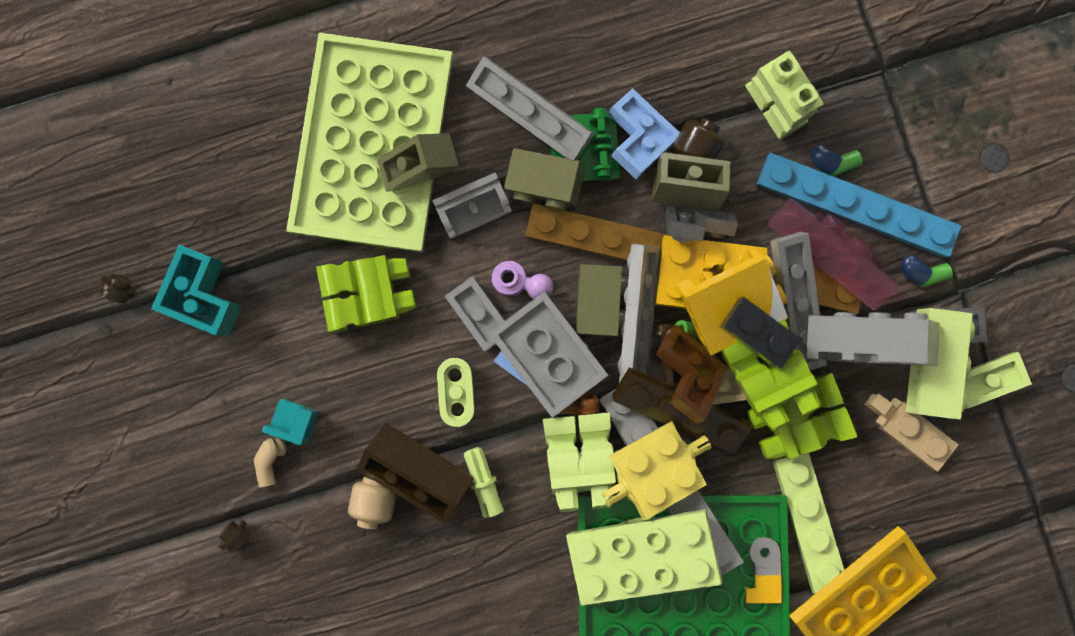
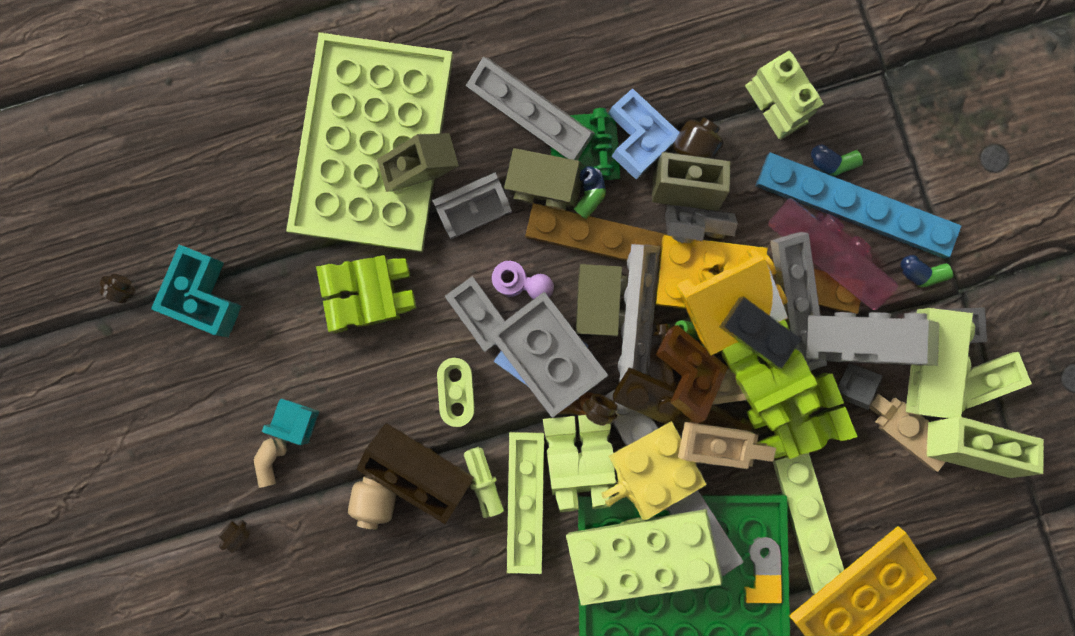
none -> yellowish green plate [507,432,544,574]
none -> arm [574,166,606,220]
none -> dark brown plate [583,394,618,426]
none -> tan hinge [678,422,776,469]
none -> dark grey plate [838,363,883,410]
none -> yellowish green brick [927,416,1044,478]

